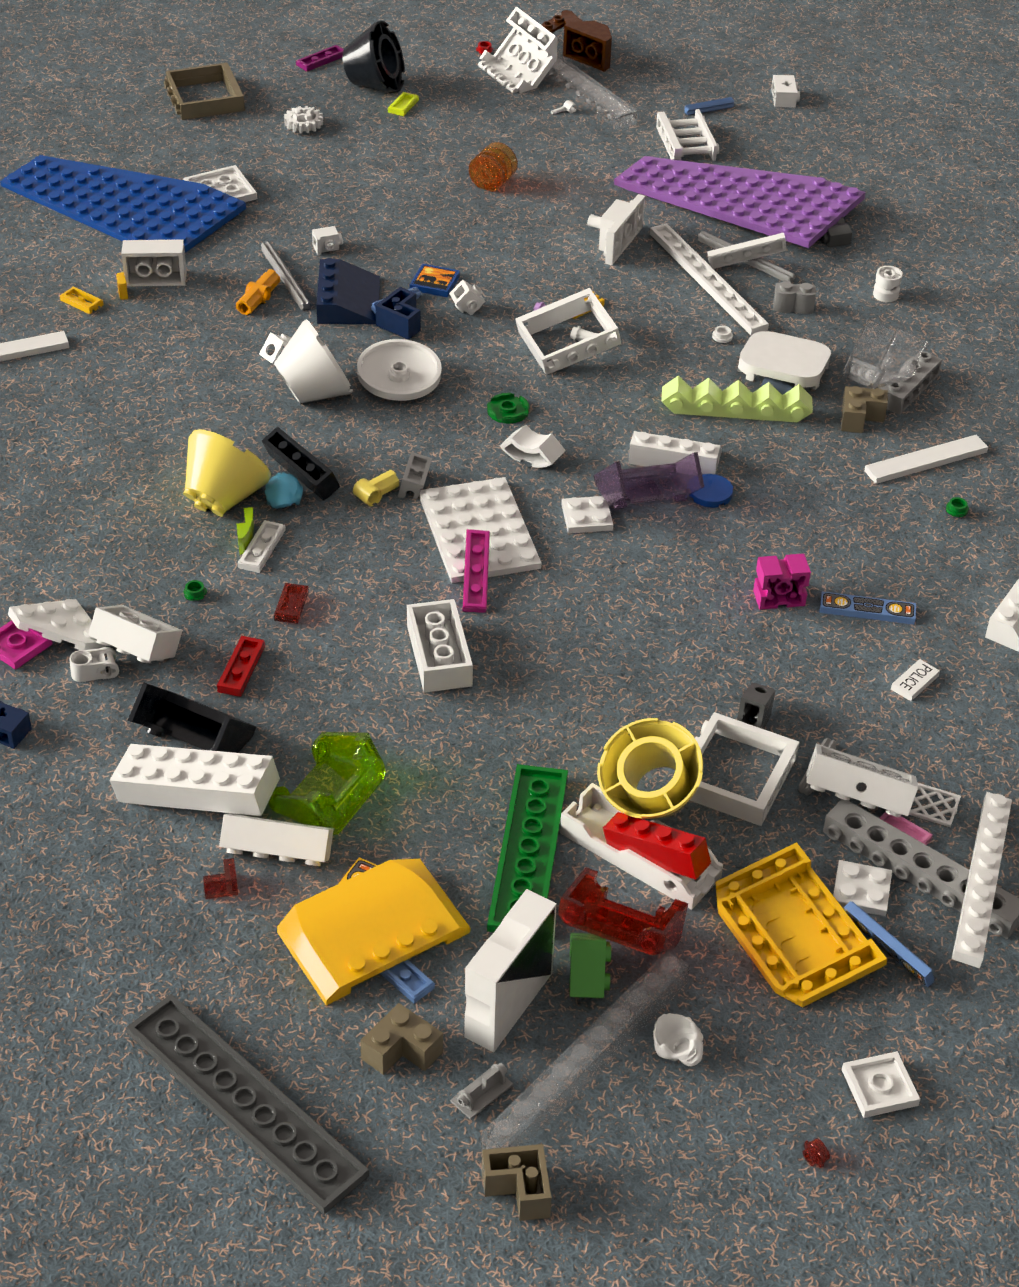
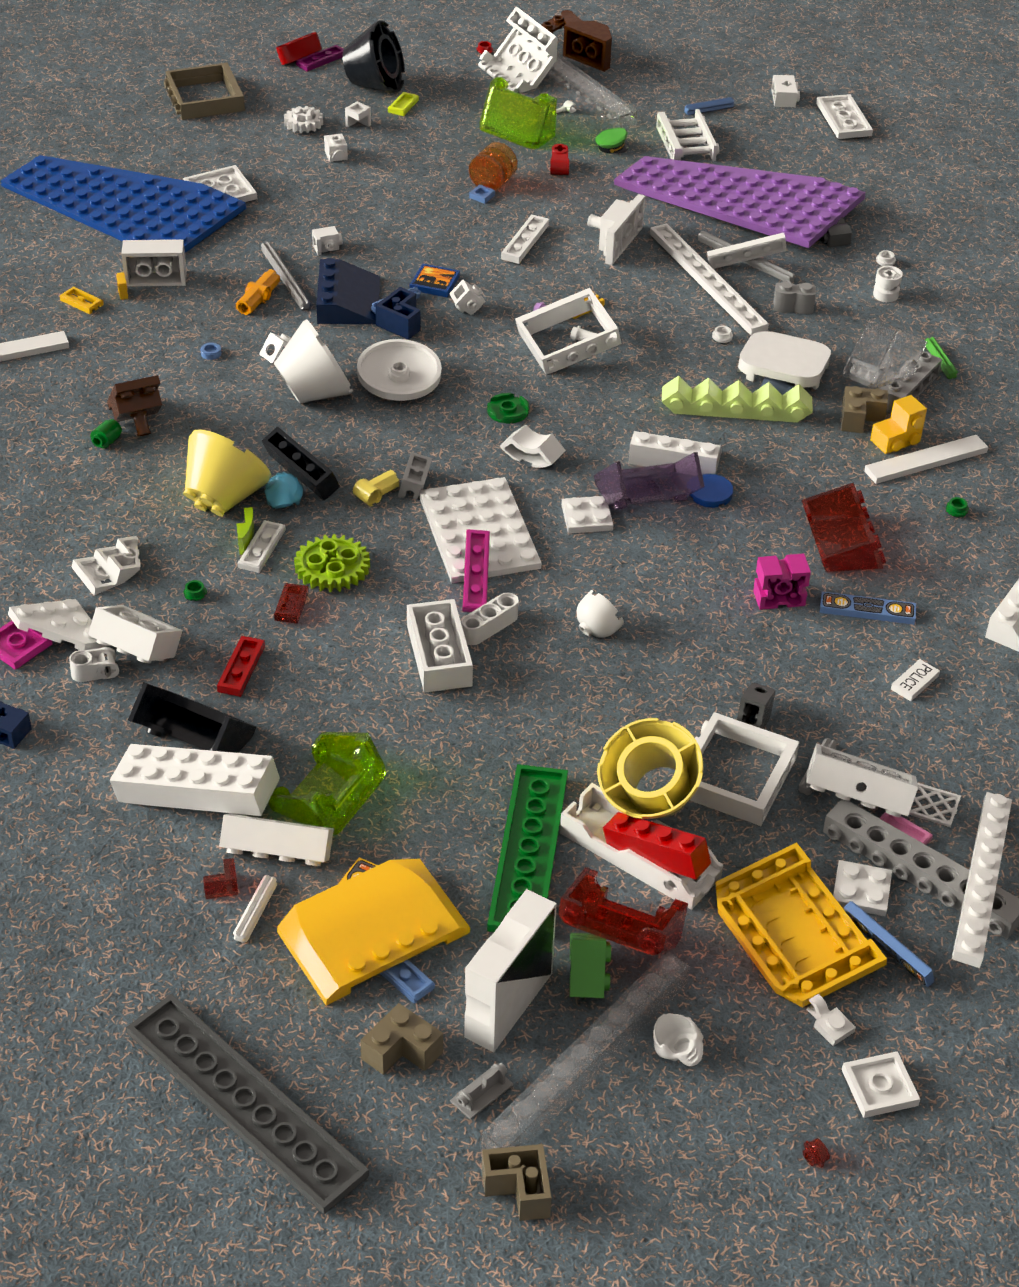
none -> white slope [71,536,141,595]
none -> green brick [90,419,122,449]
none -> reddish brown brick [107,375,162,437]
none -> medium blue tile [200,343,222,360]
none -> white axle [233,875,277,943]
none -> red beam [276,32,322,65]
none -> lime gear [294,534,370,592]
none -> white brick [324,134,348,162]
none -> white panel [345,101,371,127]
none -> white beam [462,593,519,645]
none -> medium blue tile [469,184,495,204]
none -> clear neon green windscreen [480,77,557,149]
none -> white plate [501,214,549,264]
none -> red piece [550,144,569,175]
none -> white cylinder [576,590,624,638]
none -> bright green piece [595,128,629,153]
none -> clear red windscreen [801,482,886,572]
none -> white plate [806,994,856,1046]
none -> white plate [816,94,873,139]
none -> yellow brick [870,395,927,454]
none -> white plate [876,250,896,266]
none -> bright green axle [924,337,958,379]

